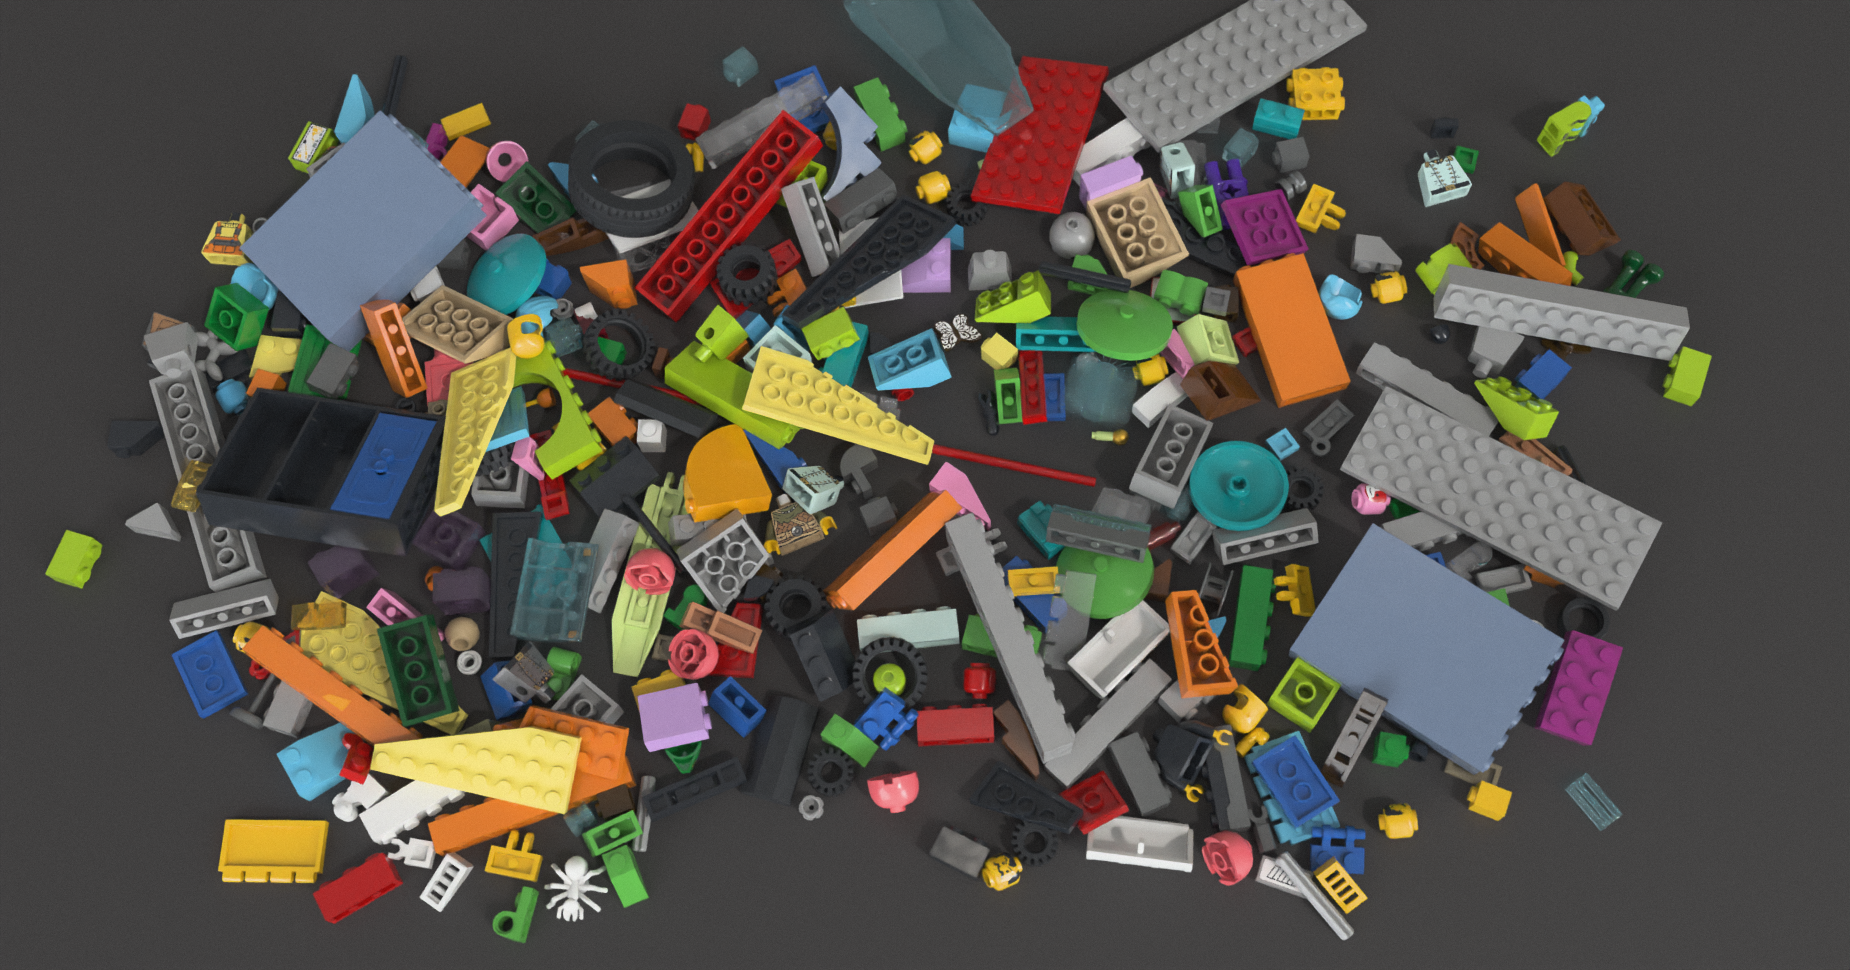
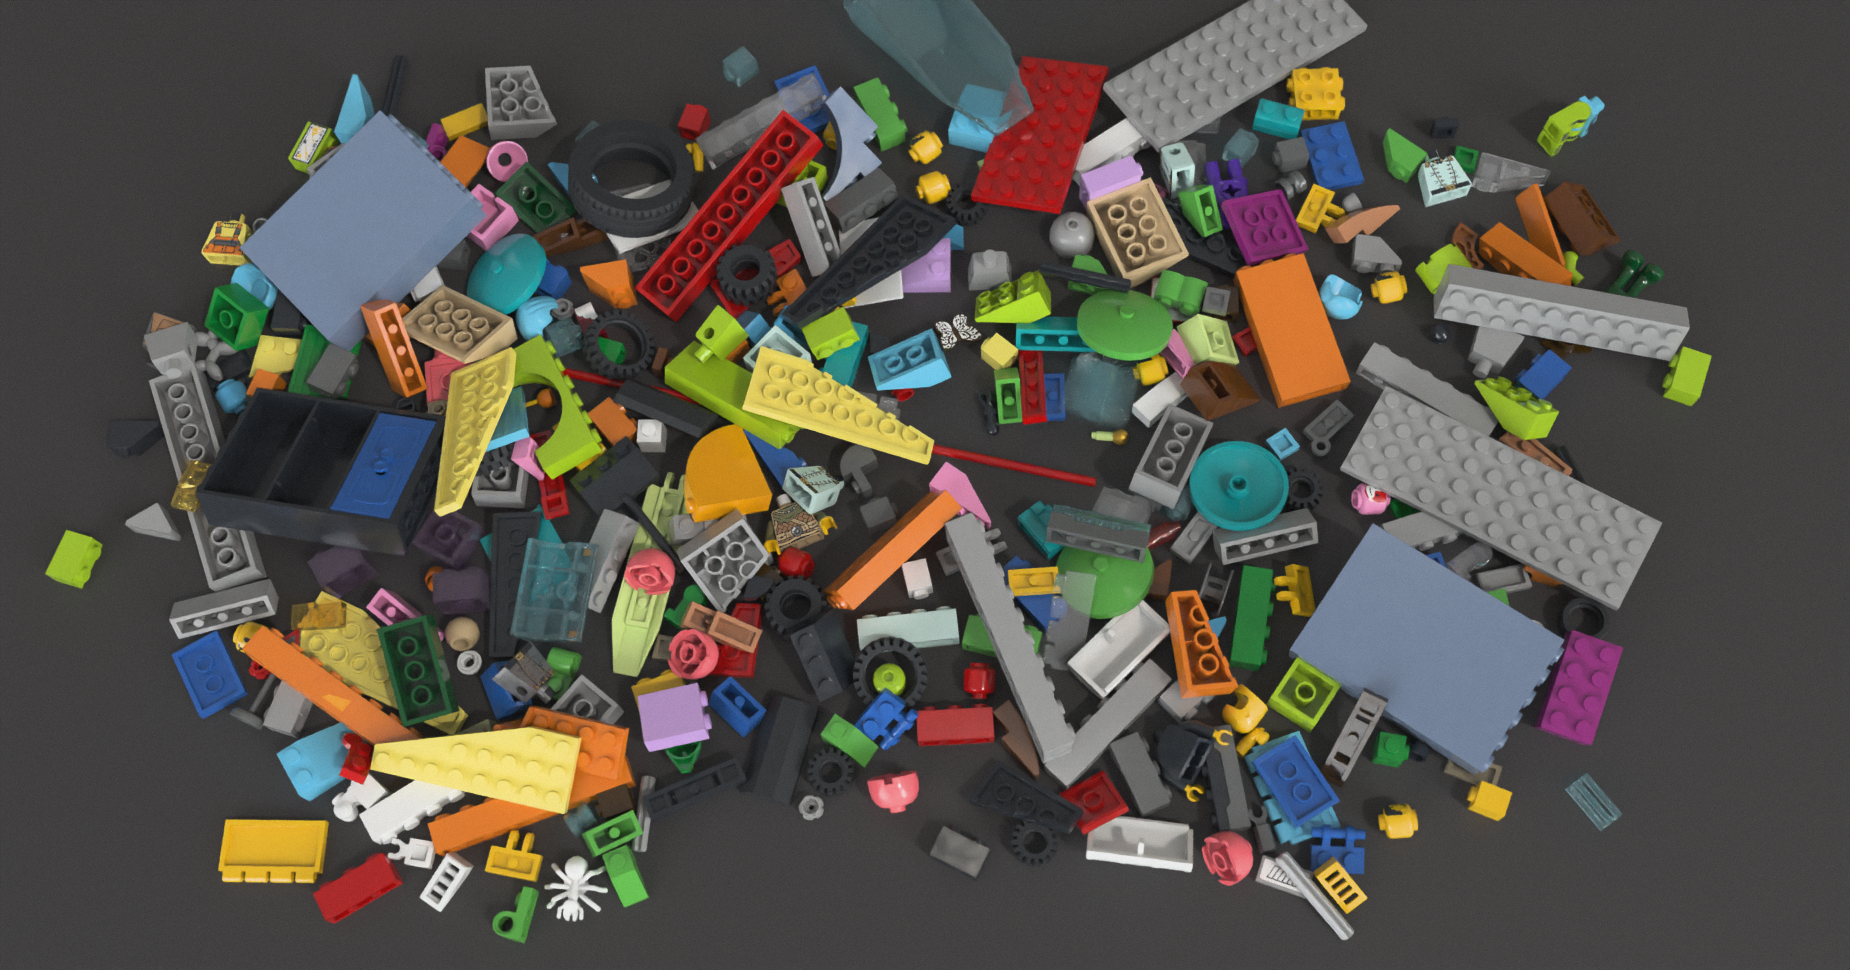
yellow helmet [507,314,545,359] -> none
yellow head [982,852,1022,891] -> none
none -> light grey wedge [485,66,557,140]
none -> red head [777,547,814,579]
none -> white brick [902,558,933,599]
none -> blue plate [1299,121,1364,190]
none -> nougat slope [1325,205,1400,243]
none -> light grey hinge [1342,193,1362,213]
none -> bright green slope [1383,128,1427,183]
none -> clear slope [1471,152,1551,193]

